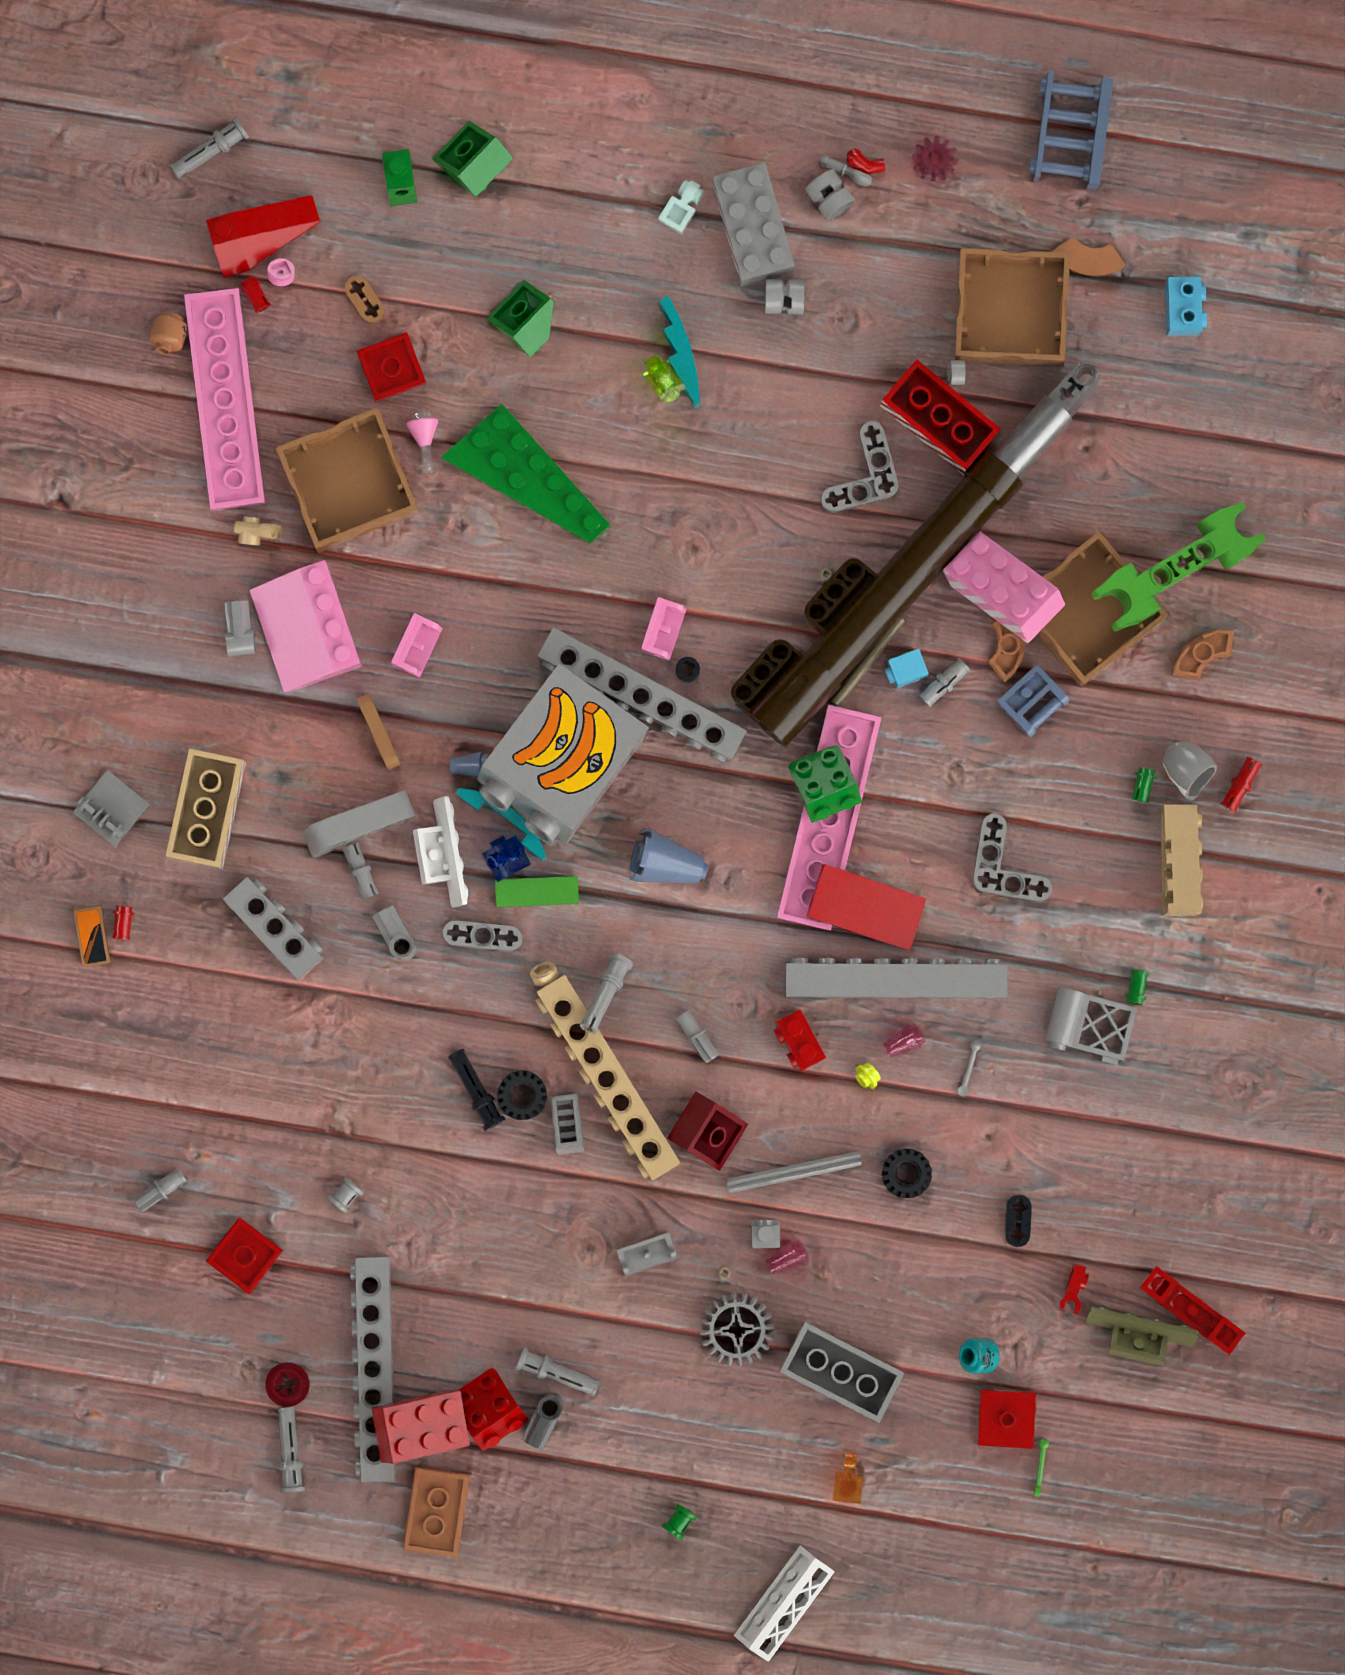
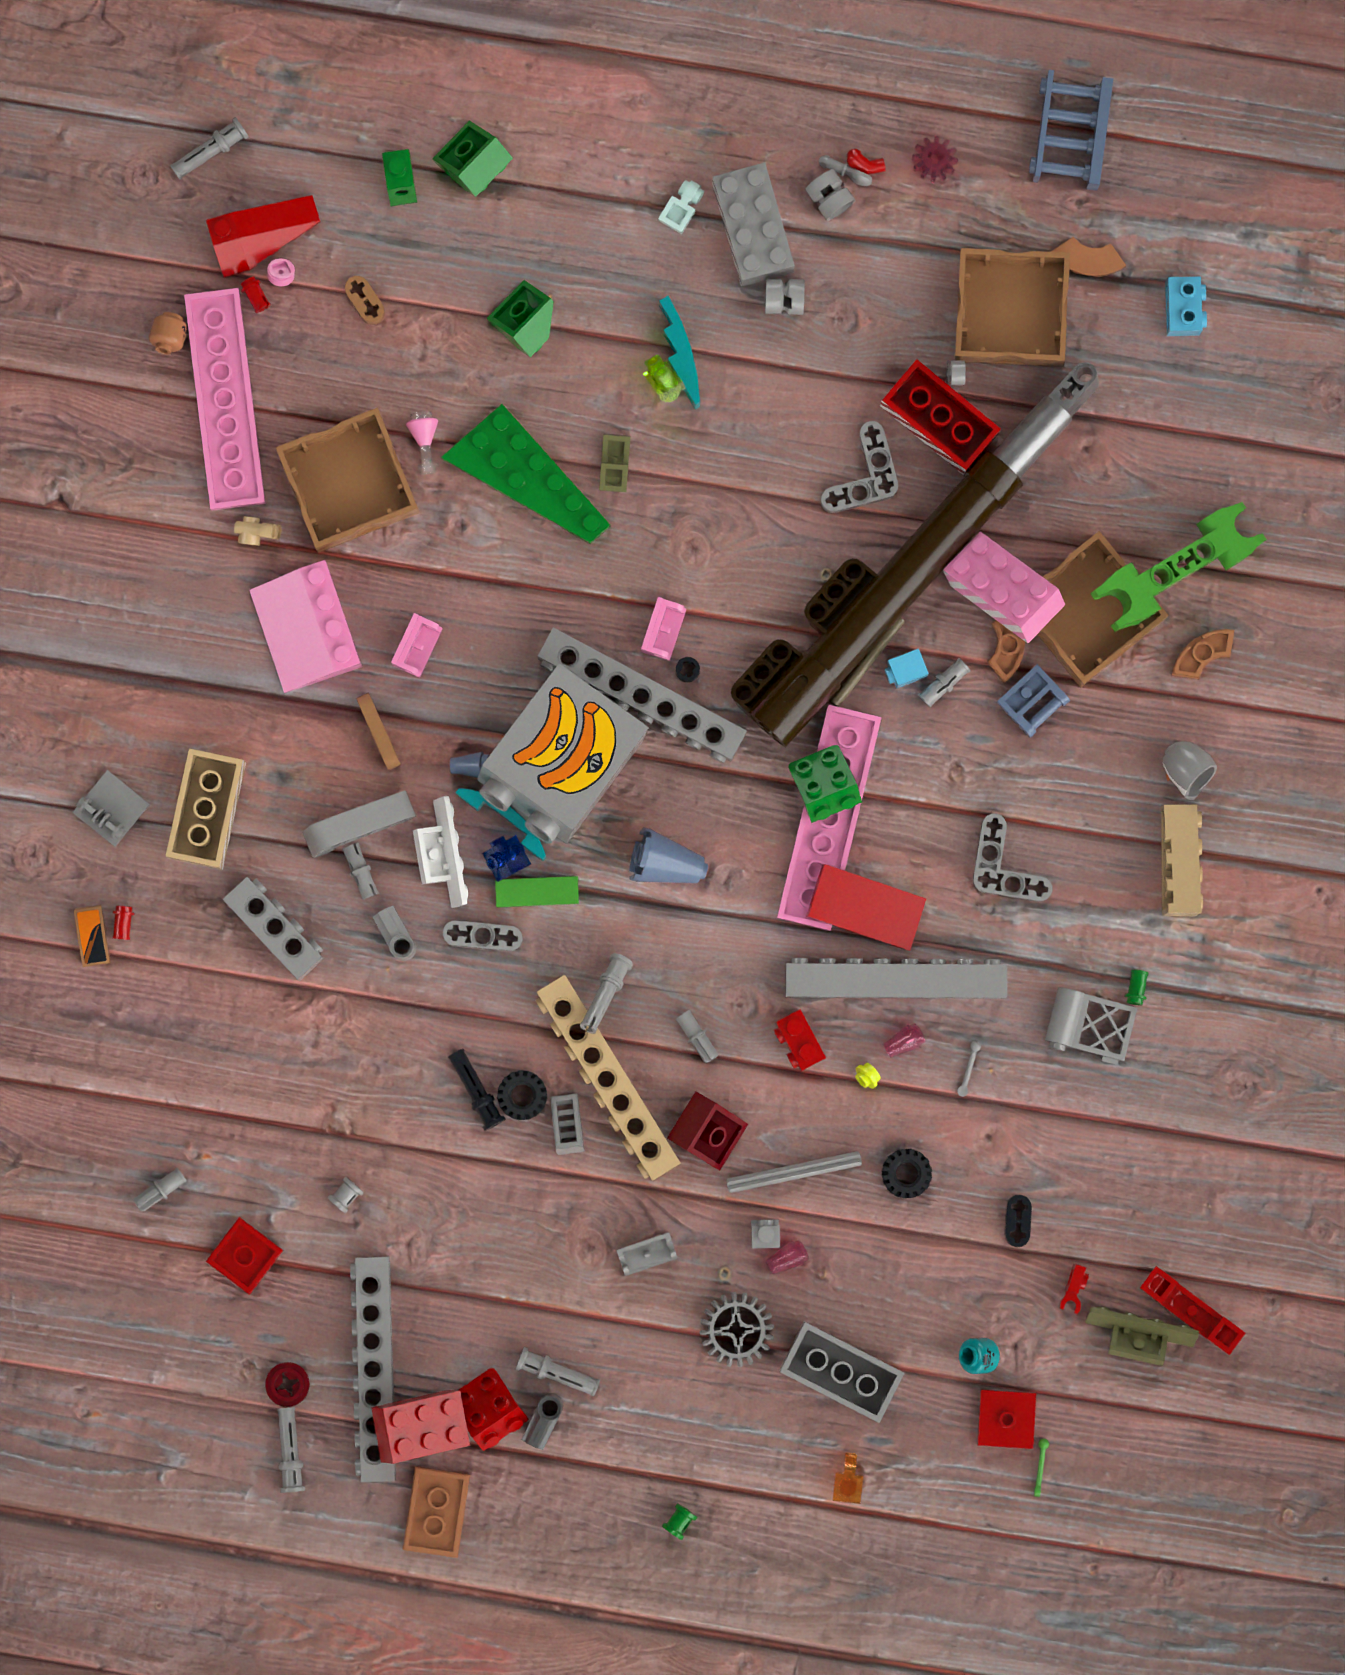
light grey piece [225,601,256,657] -> none
red plate [356,332,426,403] -> none
tan tile [530,962,559,986] -> none
white fence [734,1546,835,1662] -> none
green pin [1131,767,1157,803] -> none
red pin [1220,756,1262,813] -> none
none -> olive slope [599,434,631,492]

